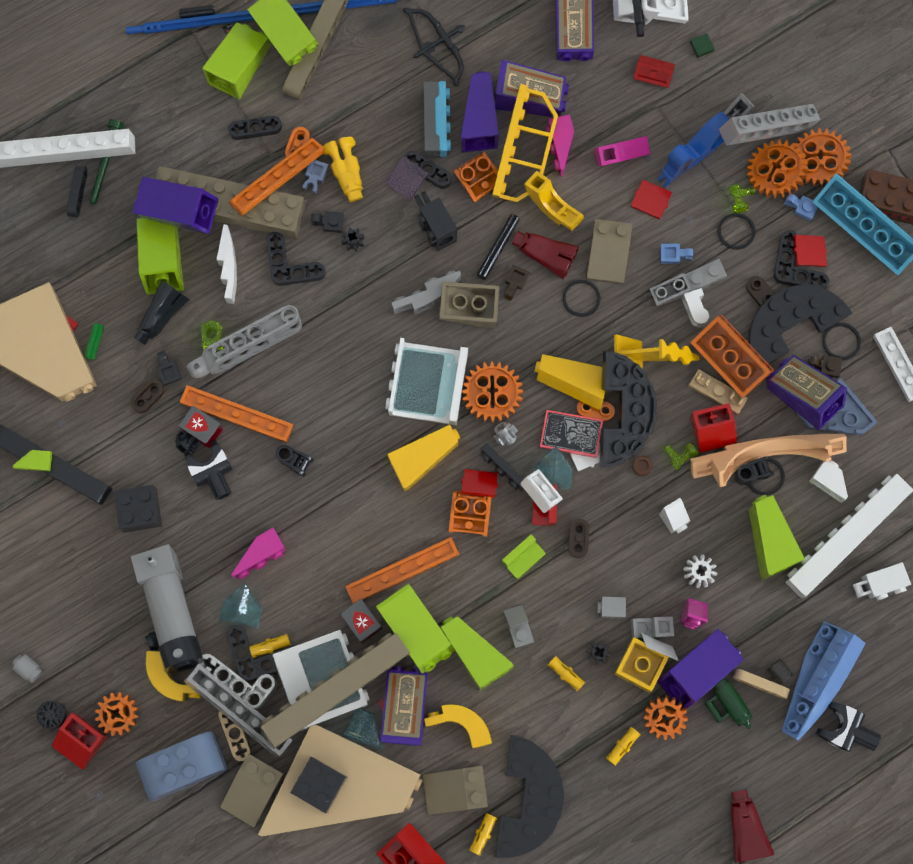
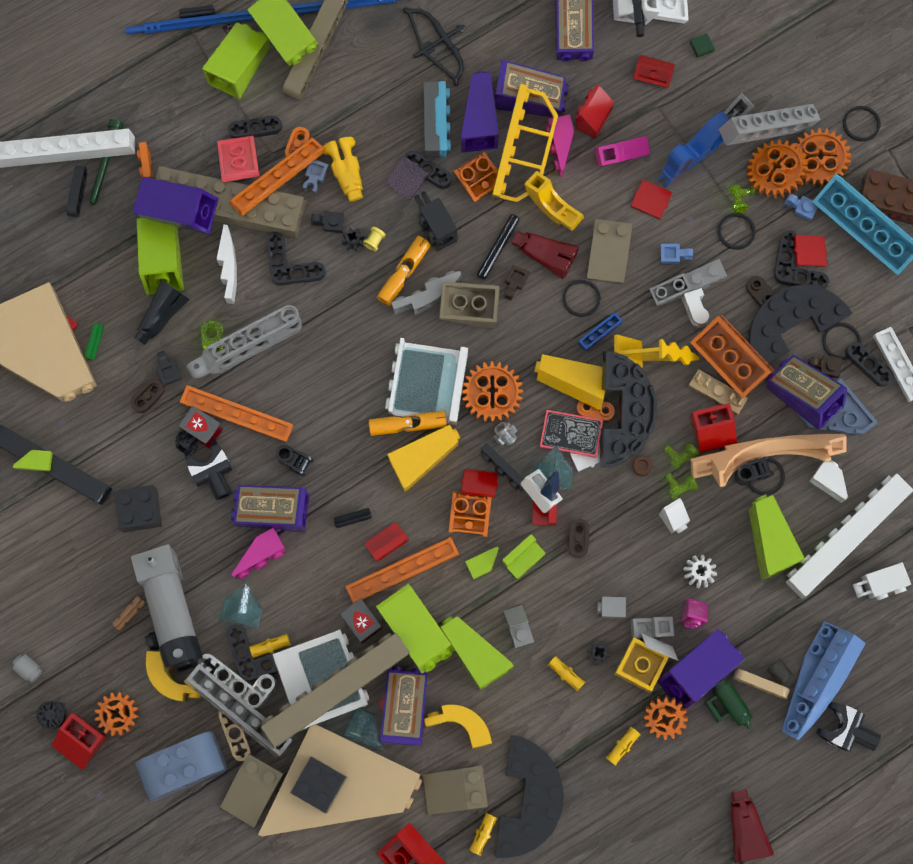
none -> medium nougat axle [112,596,145,631]
none -> orange plate [137,142,154,179]
none -> coral tile [217,136,260,182]
none -> slope [231,485,309,533]
none -> black axle [334,508,372,528]
none -> light yellow bush [363,227,386,252]
none -> red panel [365,522,409,563]
none -> light orange piece [369,410,447,436]
none -> light orange piece [376,236,431,306]
none -> lime tile [465,546,499,580]
none -> dark blue slope [540,471,559,501]
none -> red slope [575,84,614,139]
none -> blue piece [578,312,622,353]
none -> clear neon green piece [665,473,699,500]
none -> black piece [843,106,881,141]
none -> black beam [845,342,893,387]

